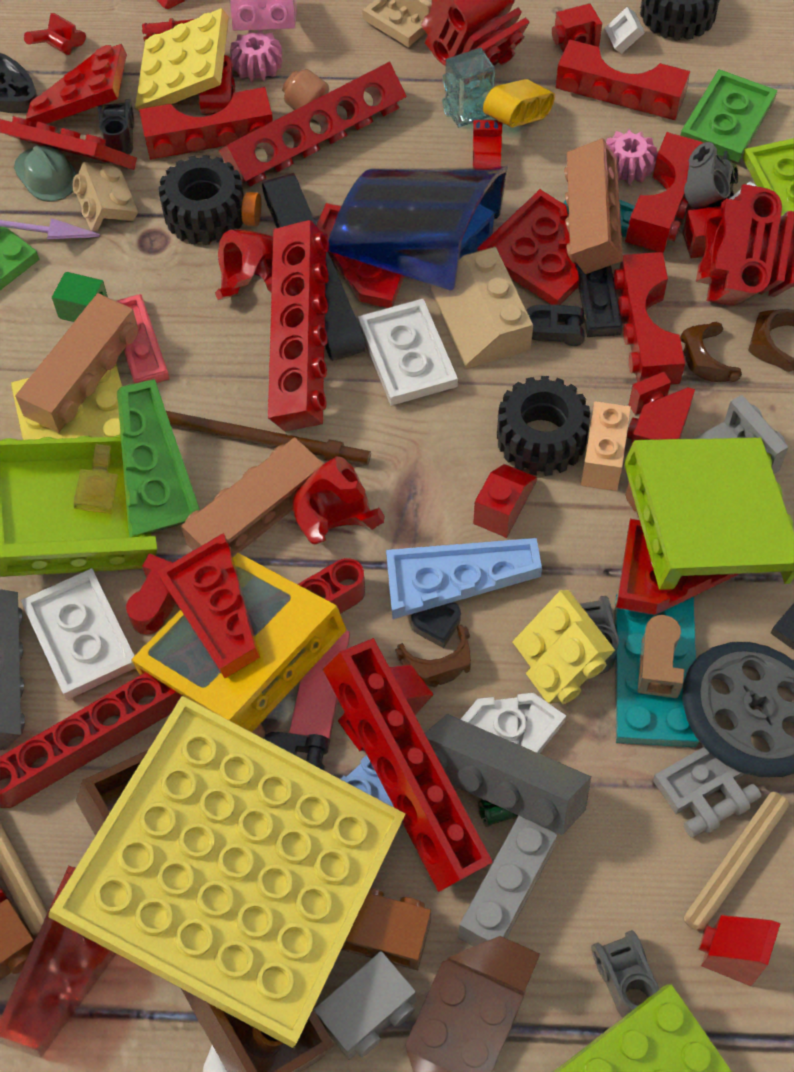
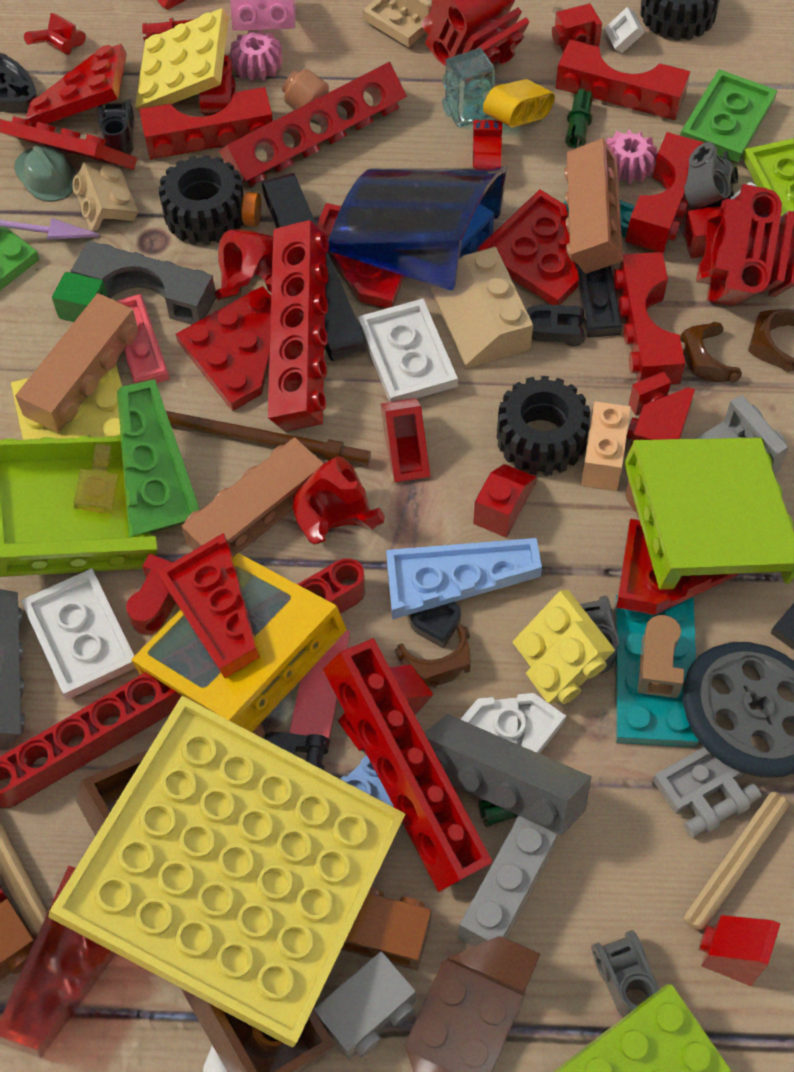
none -> dark grey arch [70,241,216,325]
none -> red plate [175,285,271,412]
none -> red slope [380,398,431,482]
none -> dark green axle [565,89,593,149]

